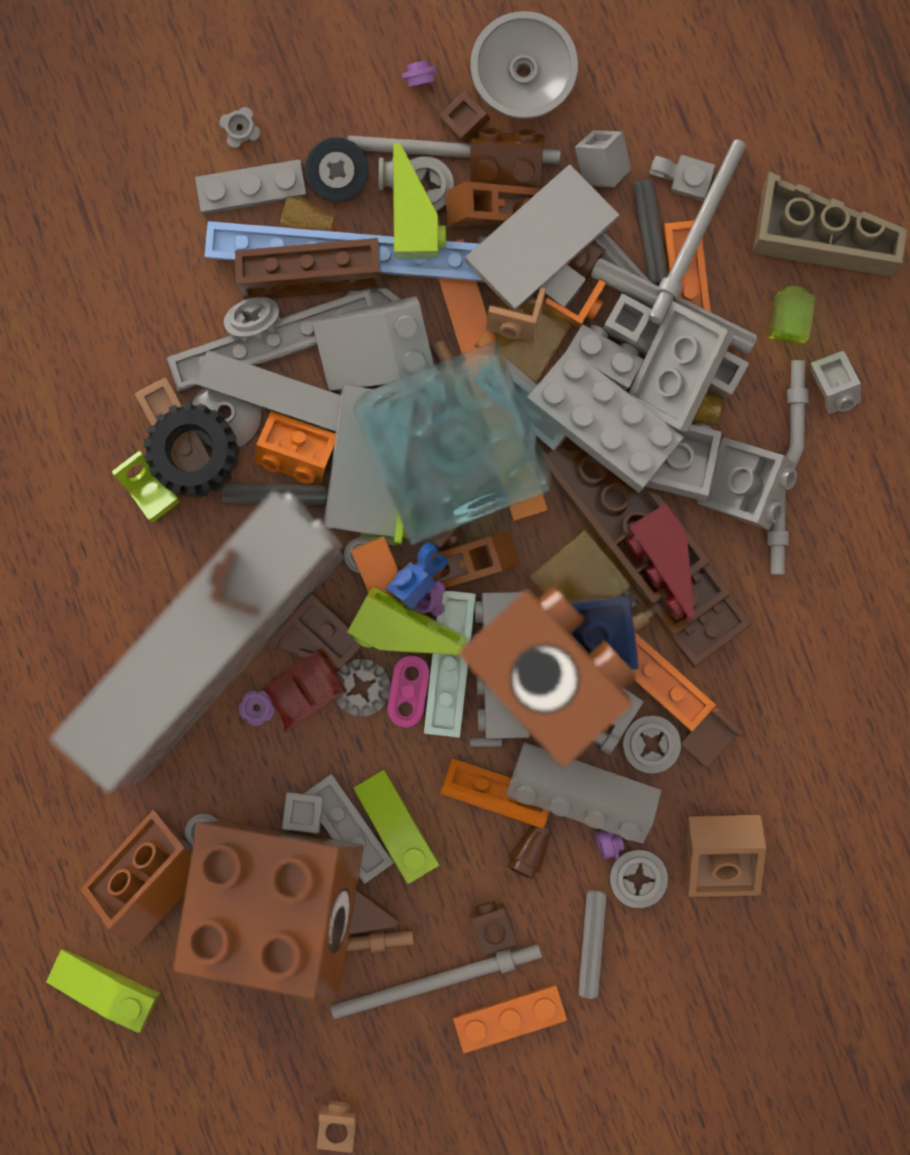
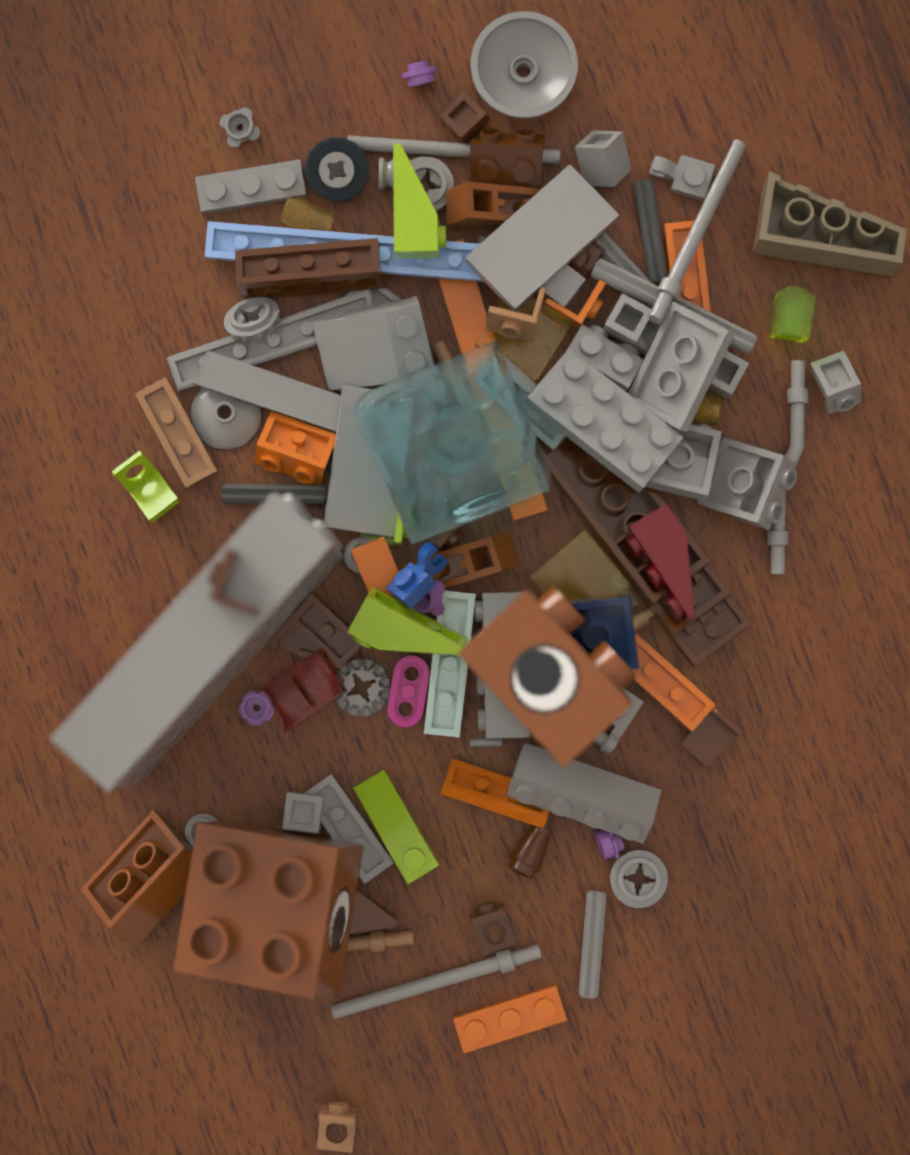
lime slope [46,948,160,1033] -> none
black tyre [143,402,239,498] -> none
light grey gear [623,716,681,773] -> none
medium nougat slope [686,815,766,897] -> none

